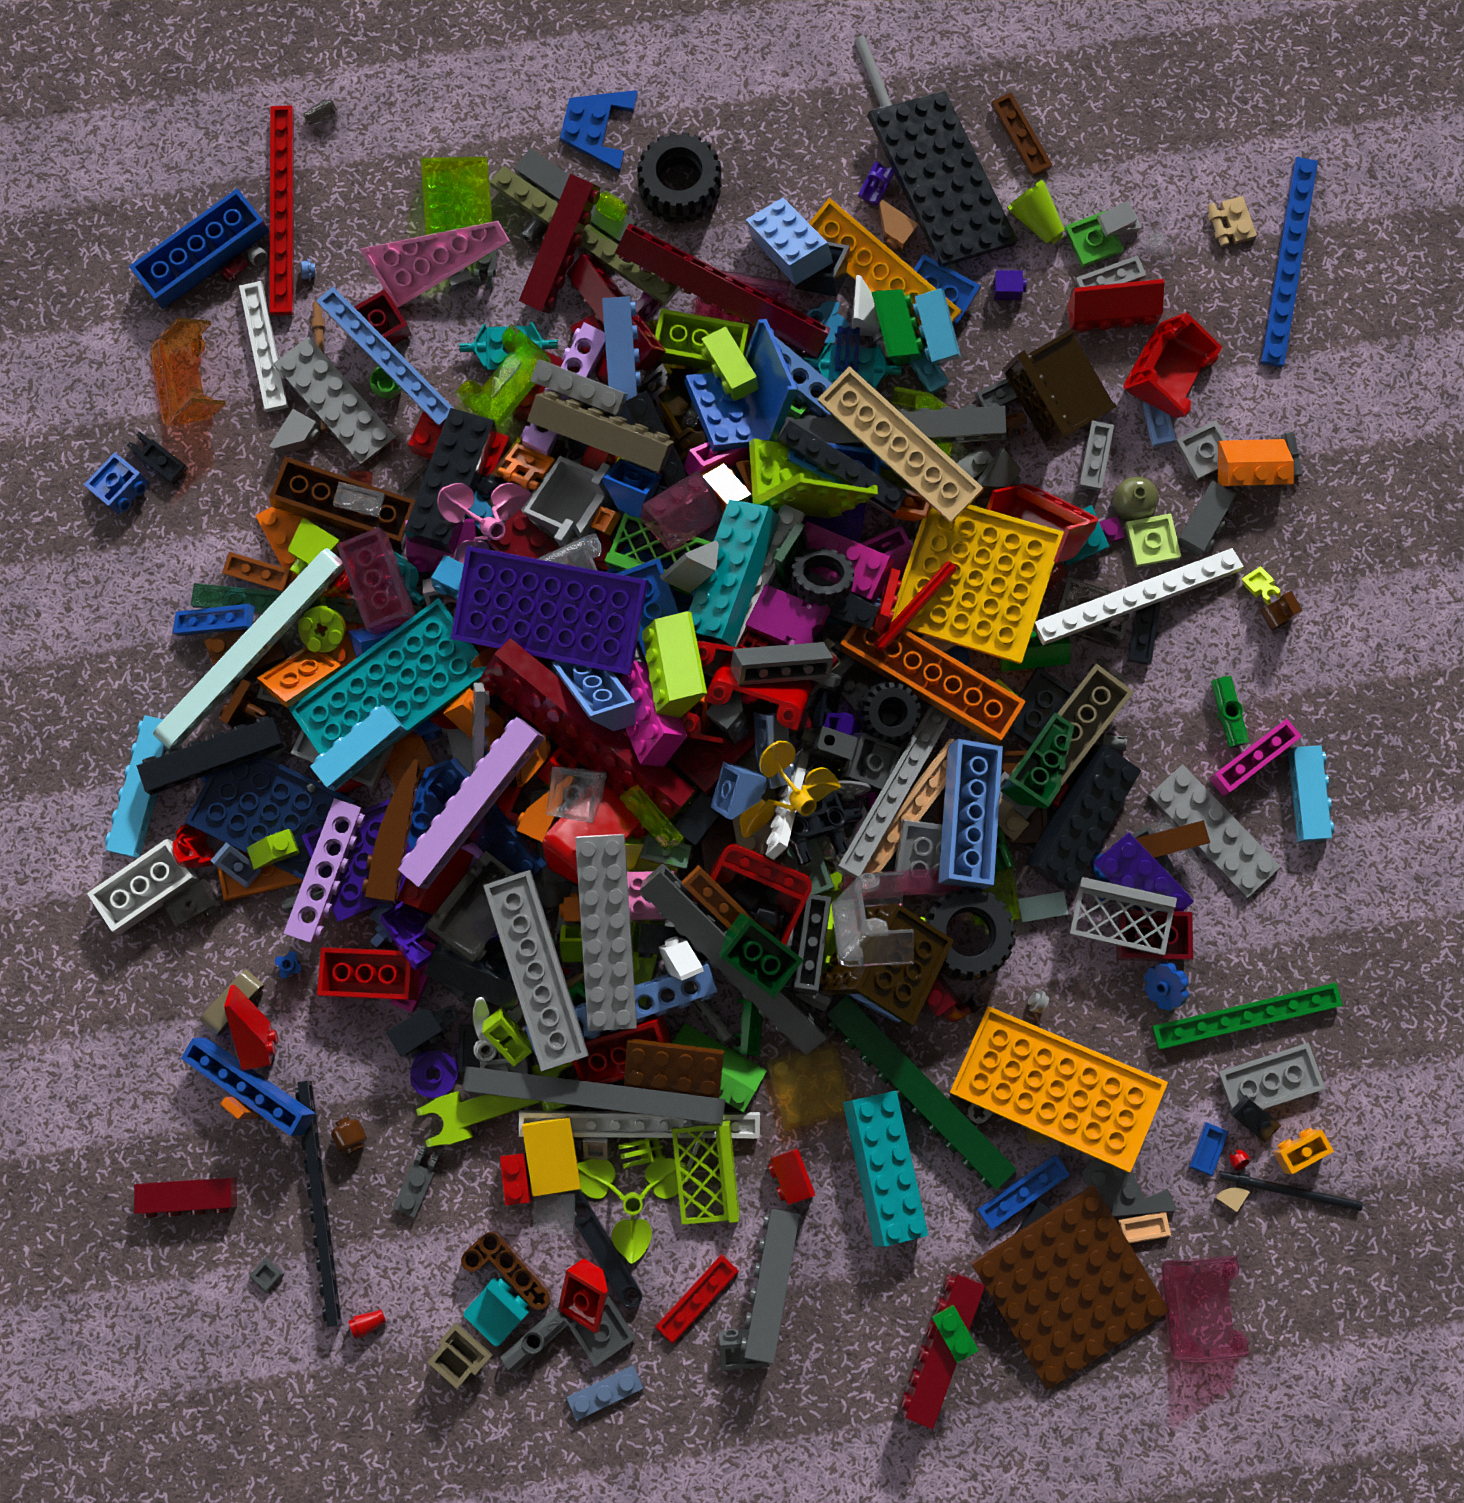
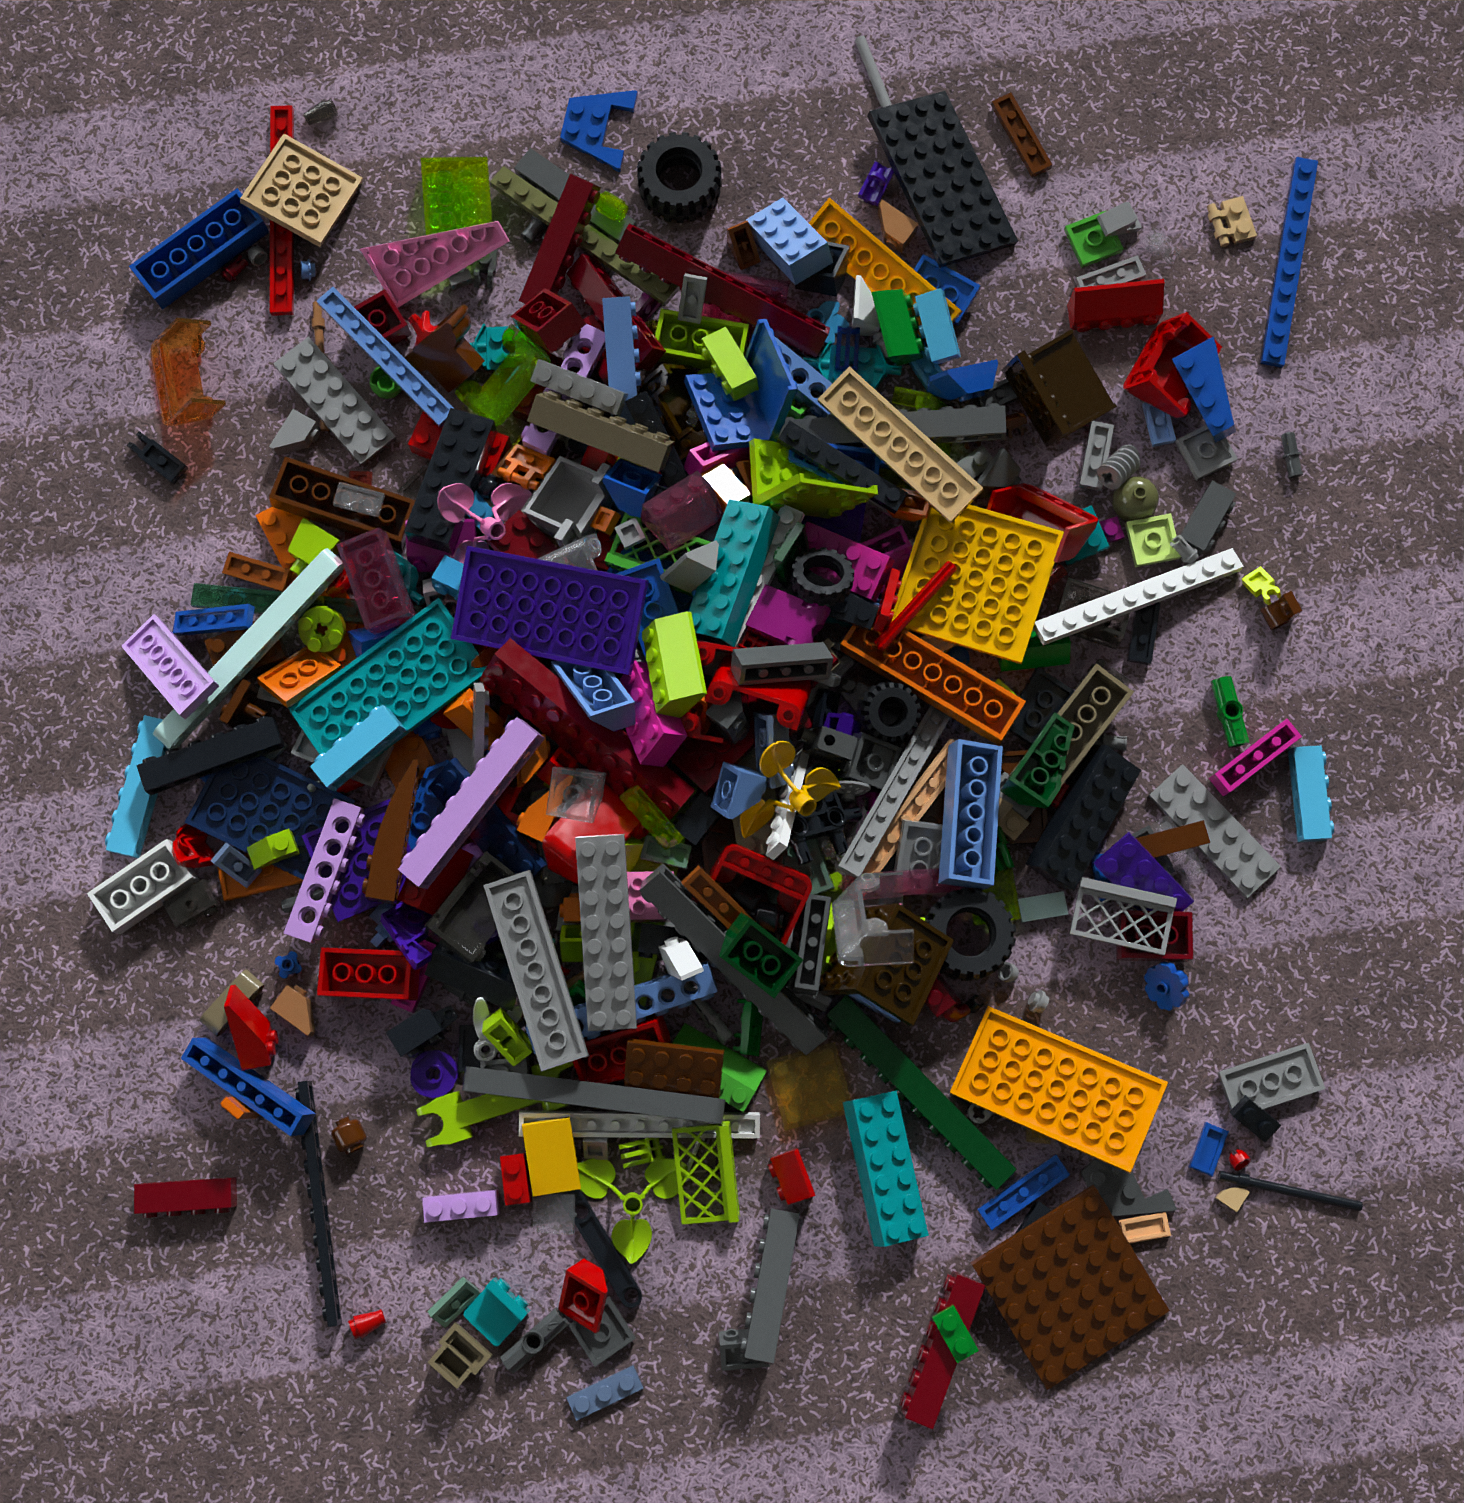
blue plate [84,452,150,515] -> none
white plate [239,281,289,412] -> none
dark grey tile [249,1257,284,1293] -> none
dark grey hinge [393,1146,441,1218] -> none
reddish brown beam [461,1231,552,1310] -> none
red tile [655,1254,739,1344] -> none
dark purple brick [993,270,1027,300] -> none
lime cone [1007,180,1065,245] -> none
green plate [1151,983,1343,1050] -> none
clear pink windscreen [1161,1255,1249,1364] -> none
orange slope [1218,439,1294,486] -> none
light orange brick [1273,1127,1334,1174] -> none
none -> lavender plate [121,614,219,719]
none -> tan plate [240,134,363,247]
none -> medium nougat slope [270,984,315,1037]
none -> reddish brown piece [404,304,485,393]
none -> lavender brick [422,1189,500,1223]
none -> sand green plate [427,1277,480,1328]
none -> dark red brick [510,288,586,353]
none -> light grey plate [615,517,646,550]
none -> light grey plate [678,273,707,324]
none -> dark orange slope [727,221,761,270]
none -> blue wedge [927,359,998,402]
none -> light grey hinge [998,962,1019,982]
none -> light grey piece [1096,445,1140,490]
none -> light grey pin [1170,535,1198,564]
none -> blue wedge [1172,336,1236,443]

